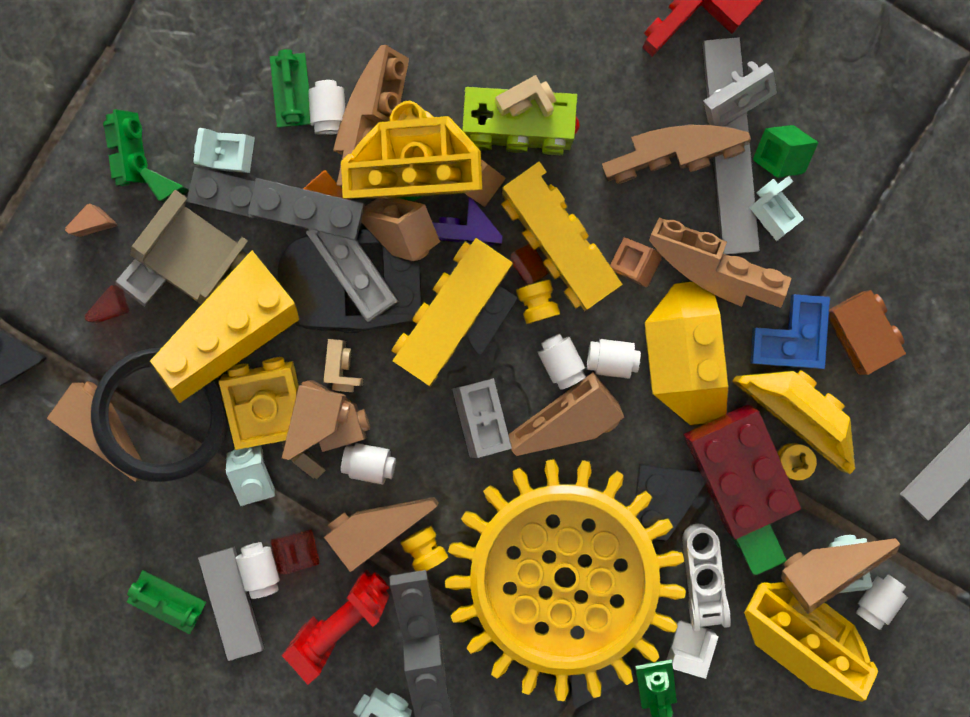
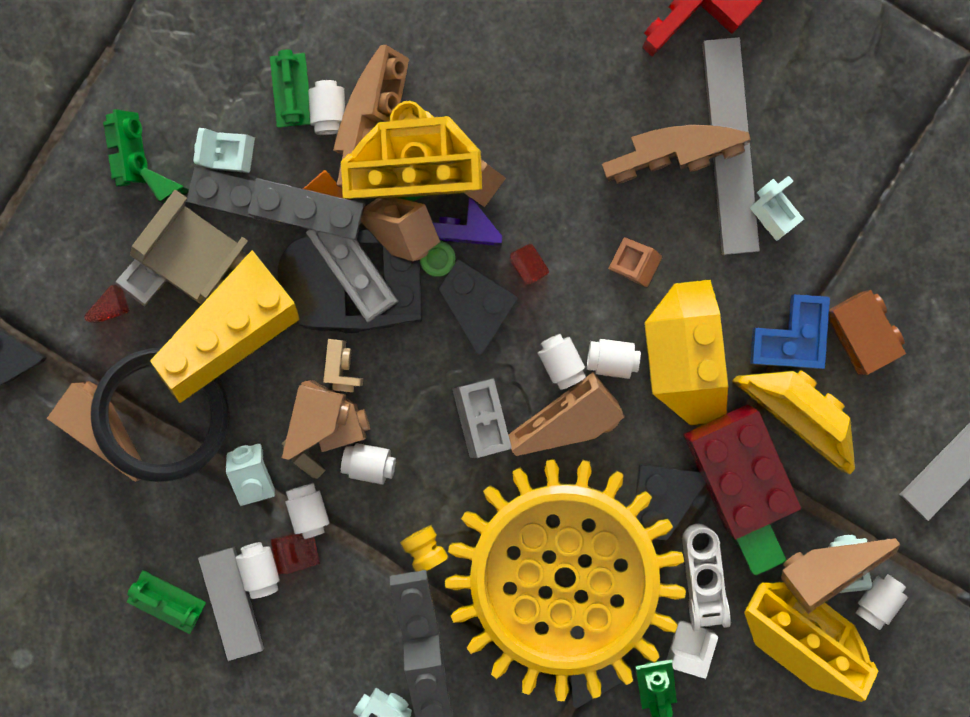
nougat slope [65,204,118,237] -> none
yellow plate [219,357,299,450] -> none
red fence [282,569,390,685] -> none
medium nougat slope [324,497,438,572] -> none
yellow wedge [391,238,513,386] -> none
lime piece [463,87,580,155] -> none
tan bracket [495,75,556,118] -> none
yellow wedge [501,161,623,311] -> none
yellow wheel [516,280,560,324] -> none
medium nougat slope [649,217,791,308] -> none
light grey plate [703,61,777,127] -> none
green panel [753,125,819,178] -> none
yellow wheel [777,443,817,480] -> none
none -> white brick [285,483,329,539]
none -> bright green tile [420,241,456,277]

